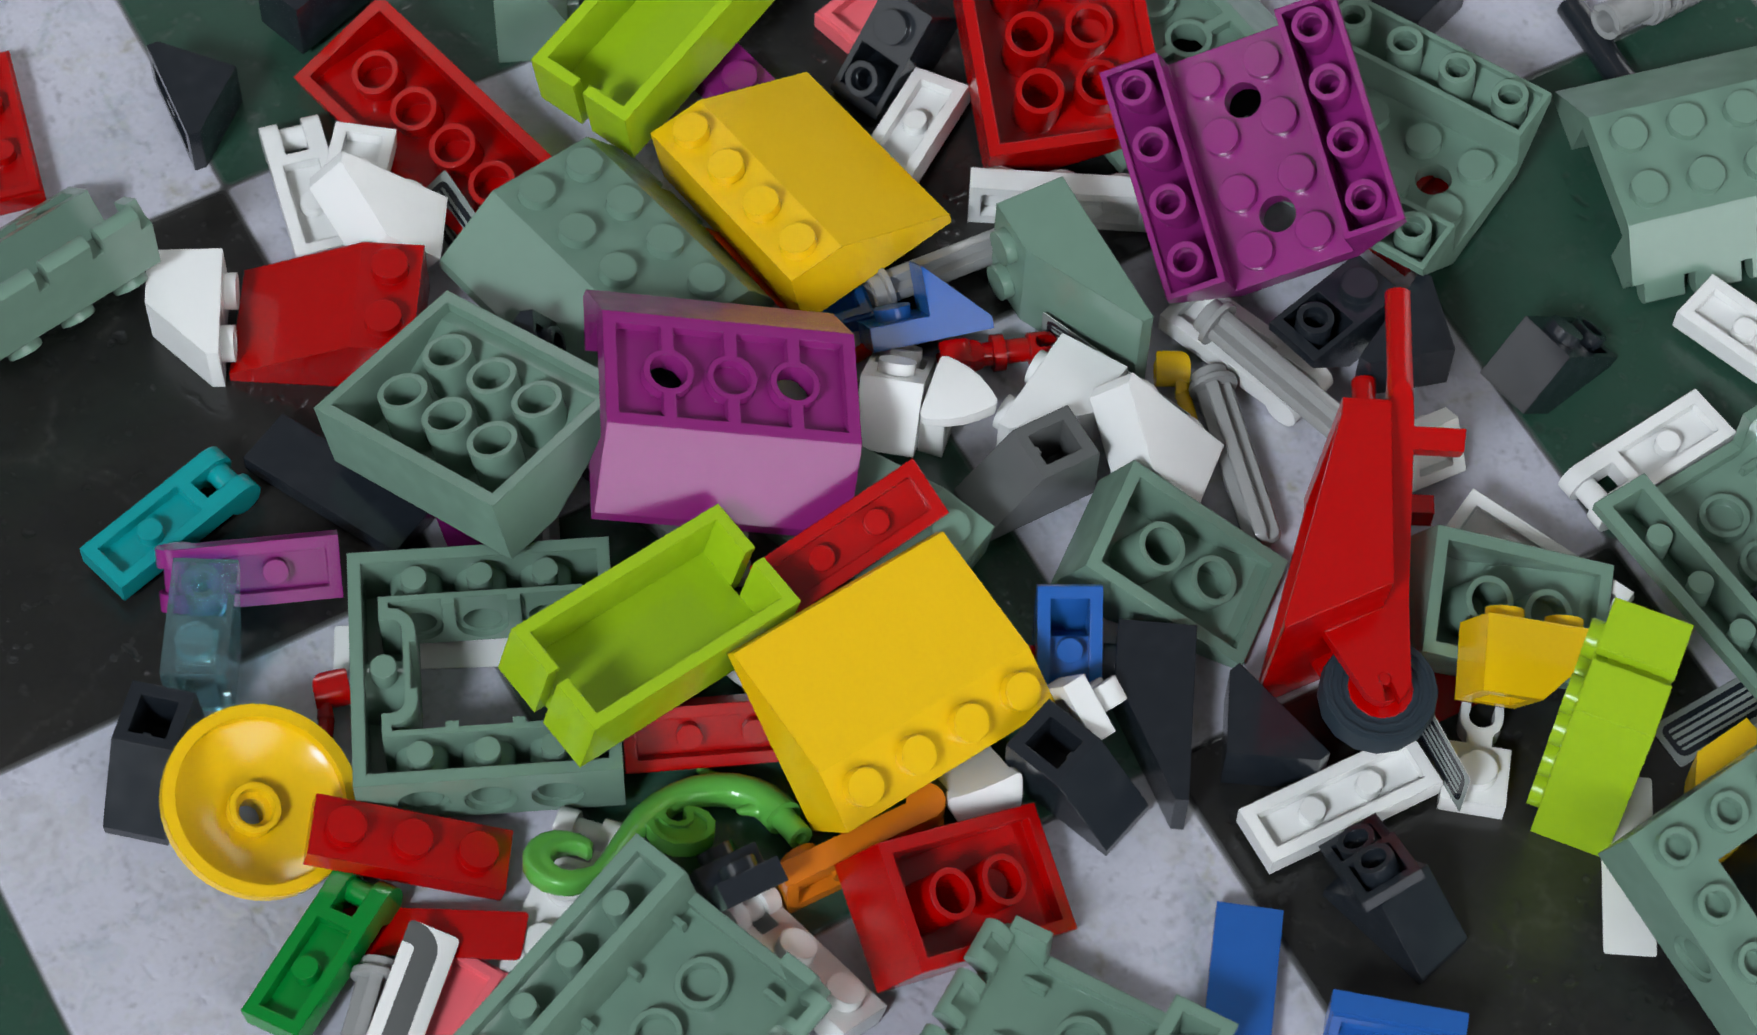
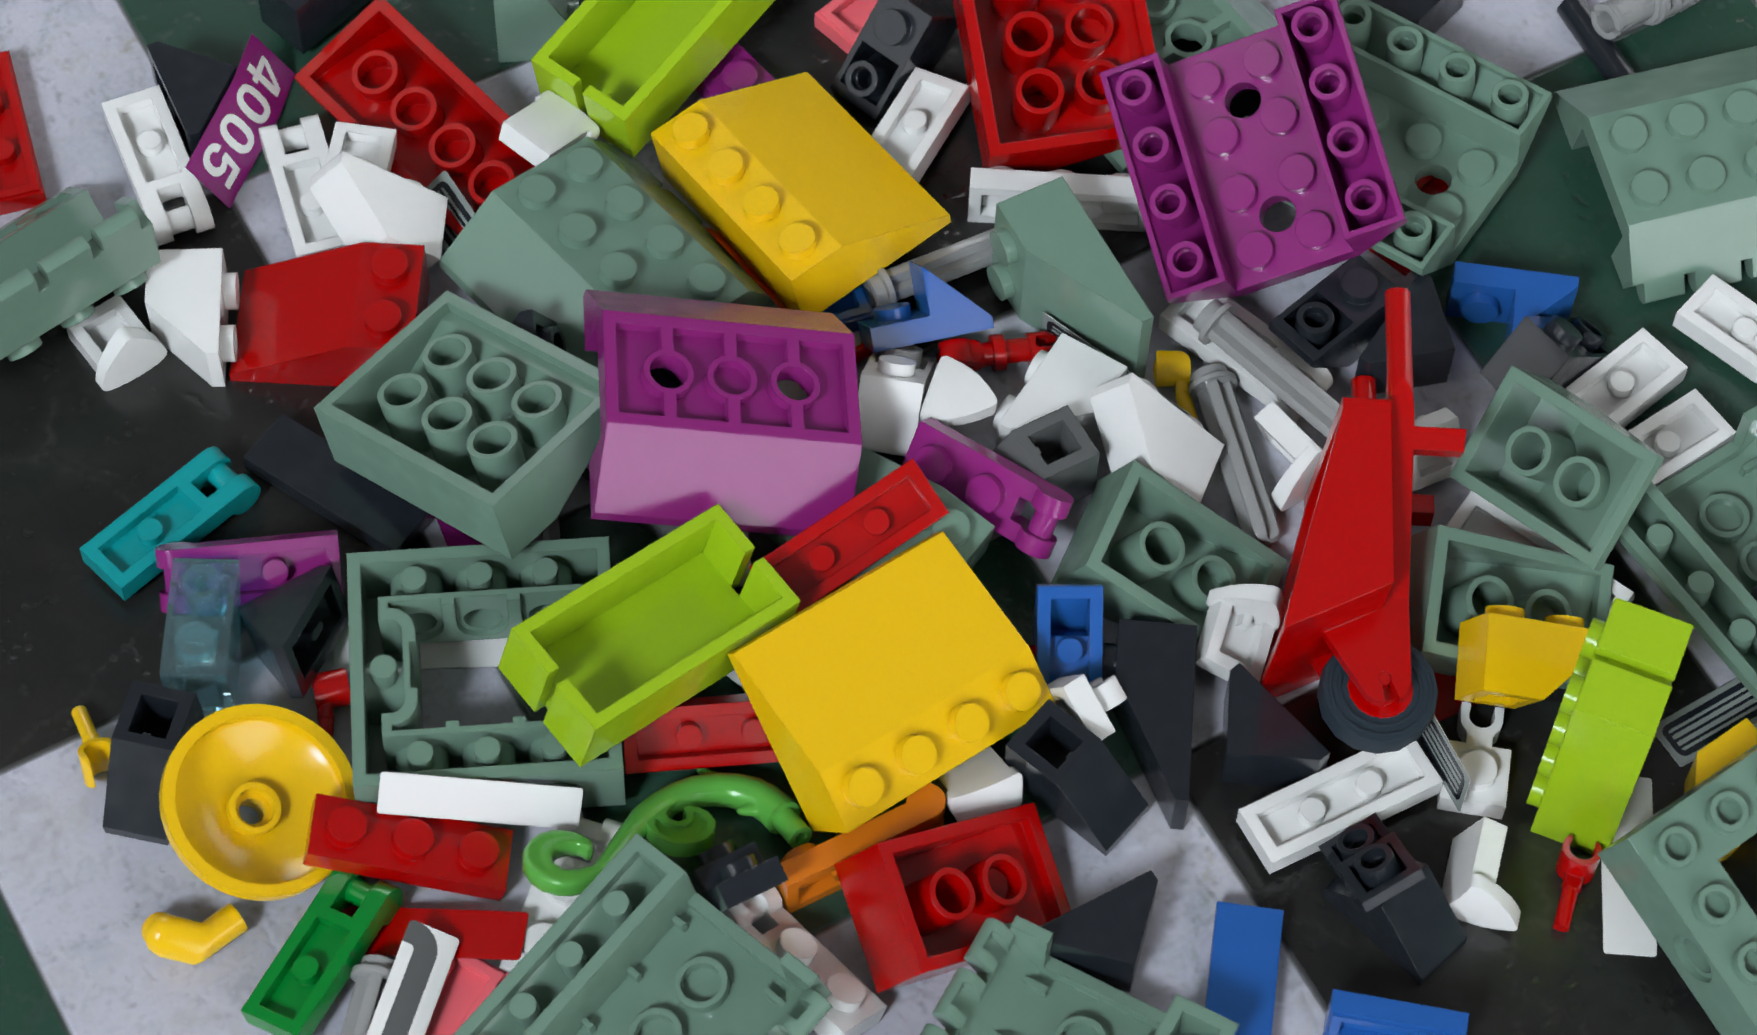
none -> white tile [67,295,167,391]
none -> yellow hand [71,705,111,788]
none -> white plate [101,85,215,246]
none -> yellow arm [141,903,248,965]
none -> magenta sticker [185,33,296,209]
none -> black slope [238,565,348,698]
none -> white sticker [377,771,583,830]
none -> white tile [499,90,600,166]
none -> magenta plate [902,417,1074,559]
none -> black slope [1040,870,1158,992]
none -> white tile [1195,584,1284,682]
none -> white tile [1254,401,1322,512]
none -> white tile [1442,816,1521,931]
none -> blue slope [1445,261,1579,341]
none -> sand green slope [1449,365,1665,571]
none -> red hand [1553,835,1602,932]
none -> white plate [1565,328,1688,428]

